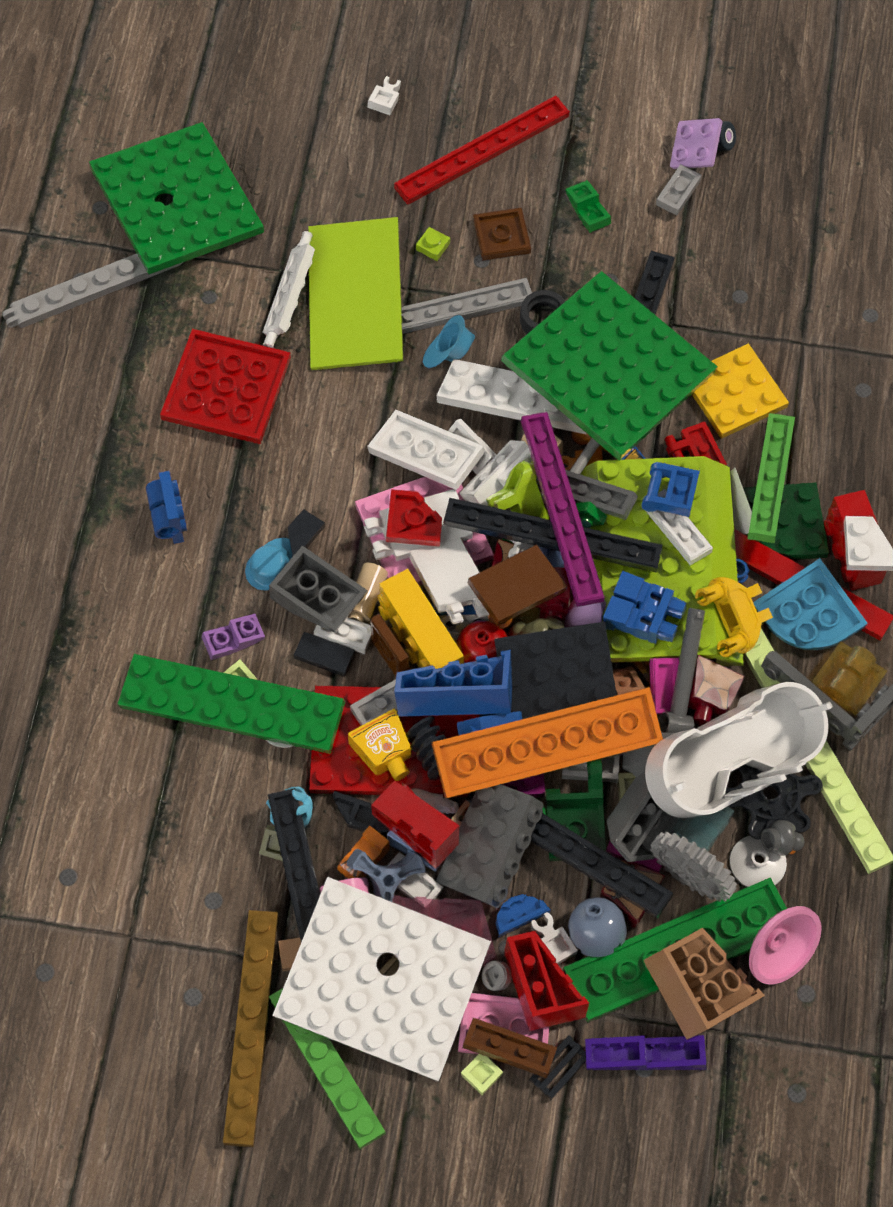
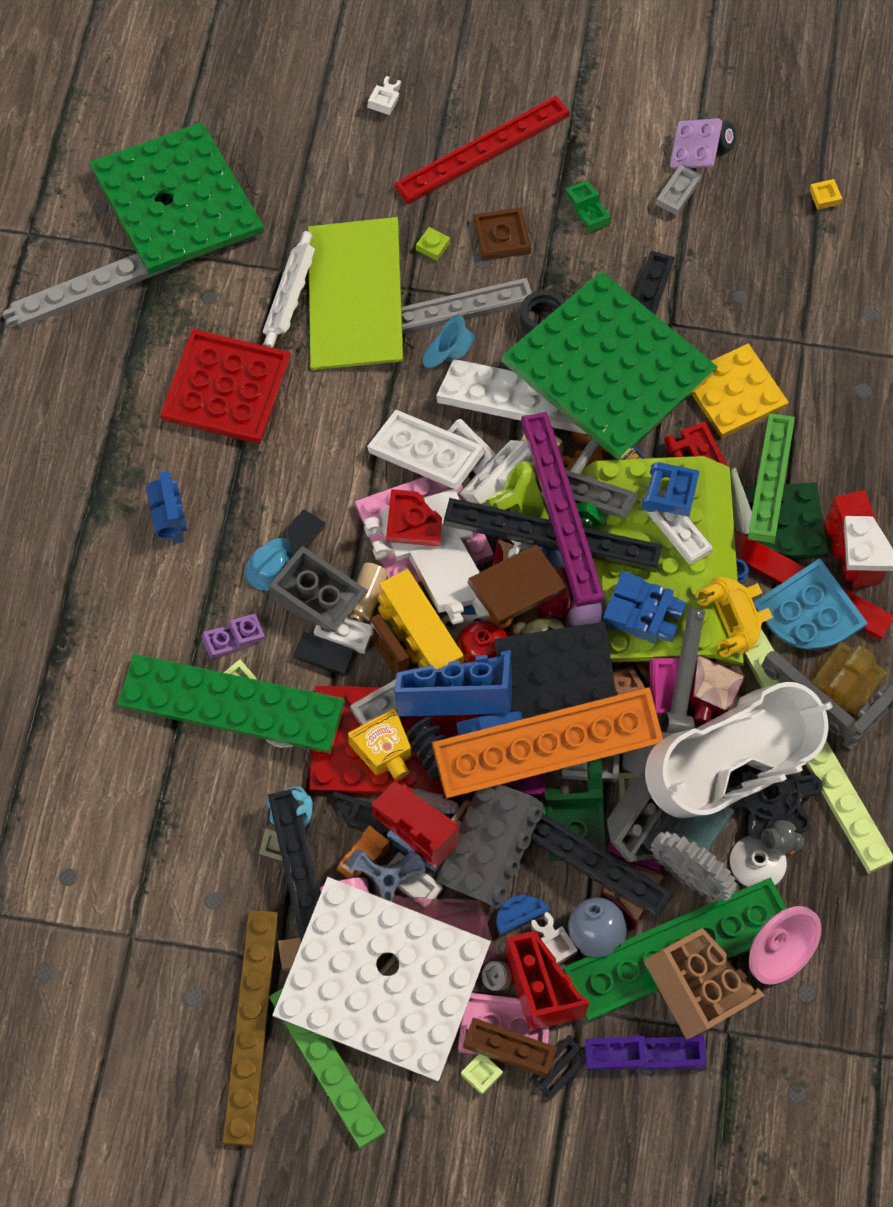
none -> yellow plate [809,179,842,210]

